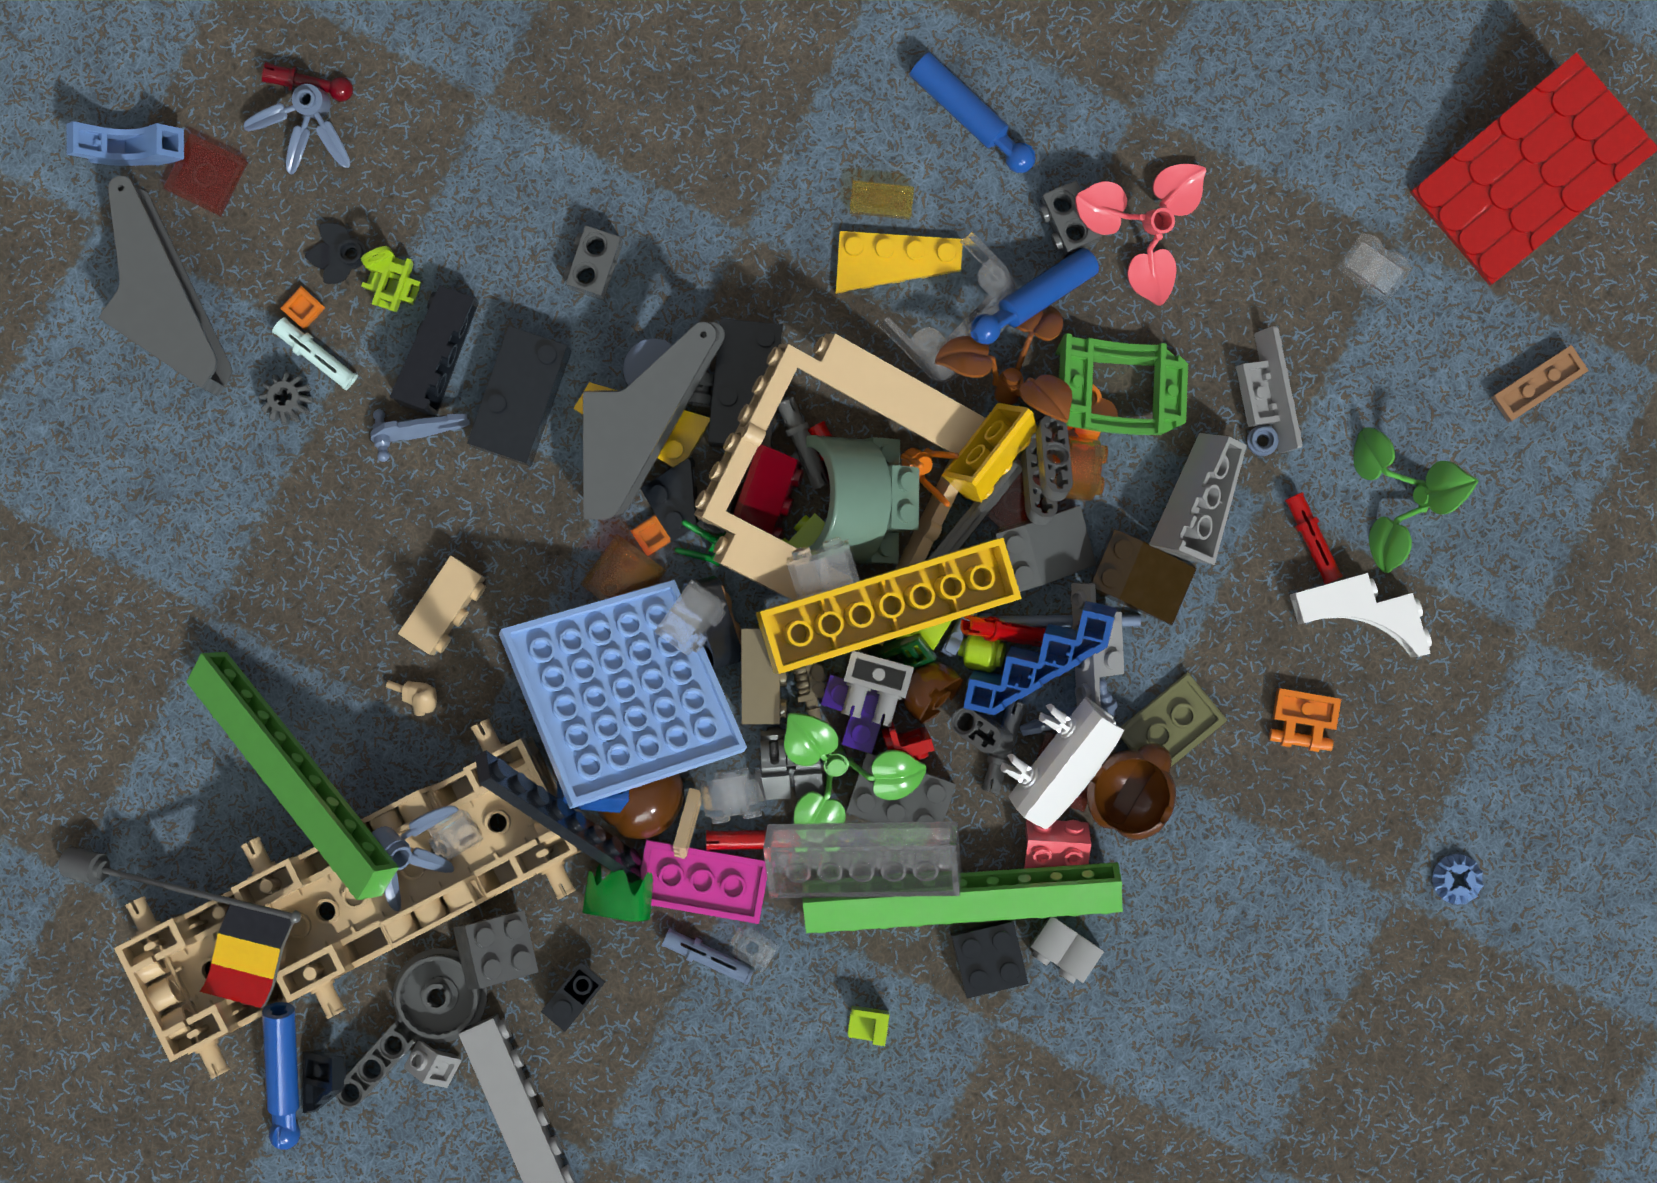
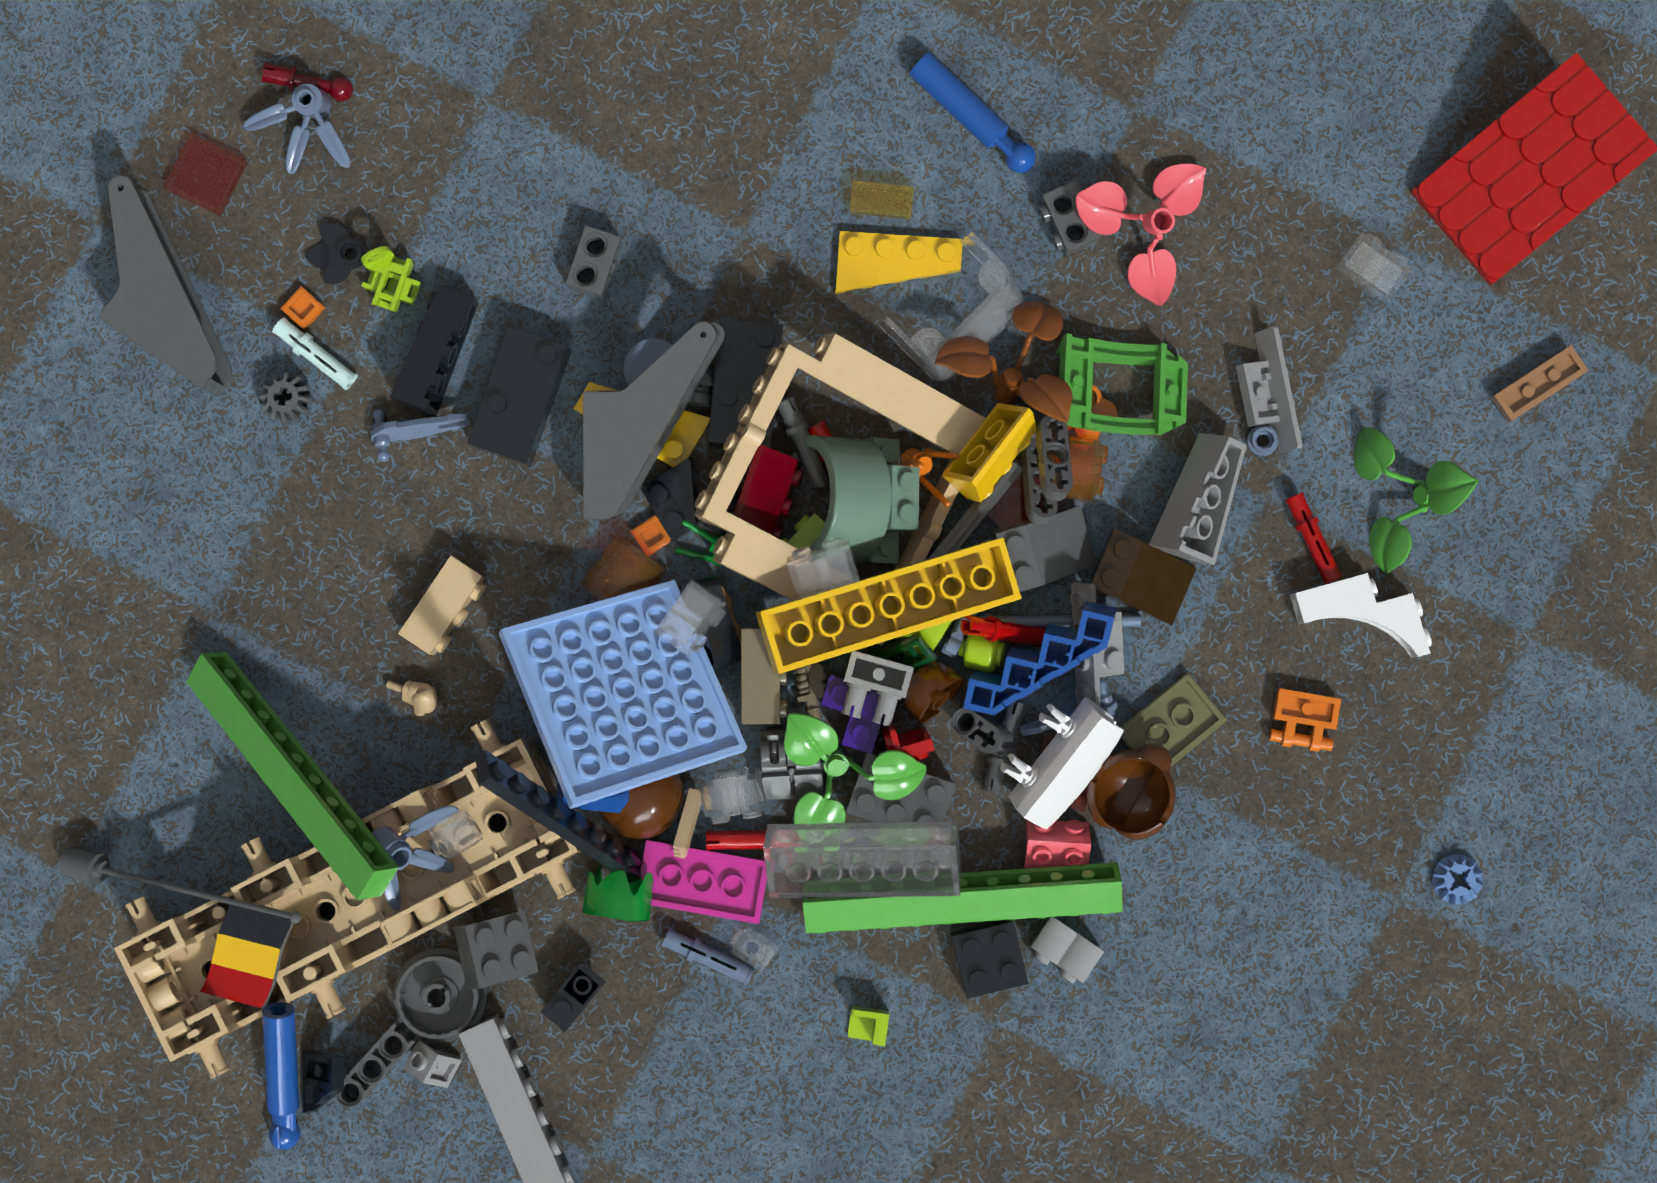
medium blue arch [66,121,184,166] -> none
blue piece [970,248,1099,344] -> none

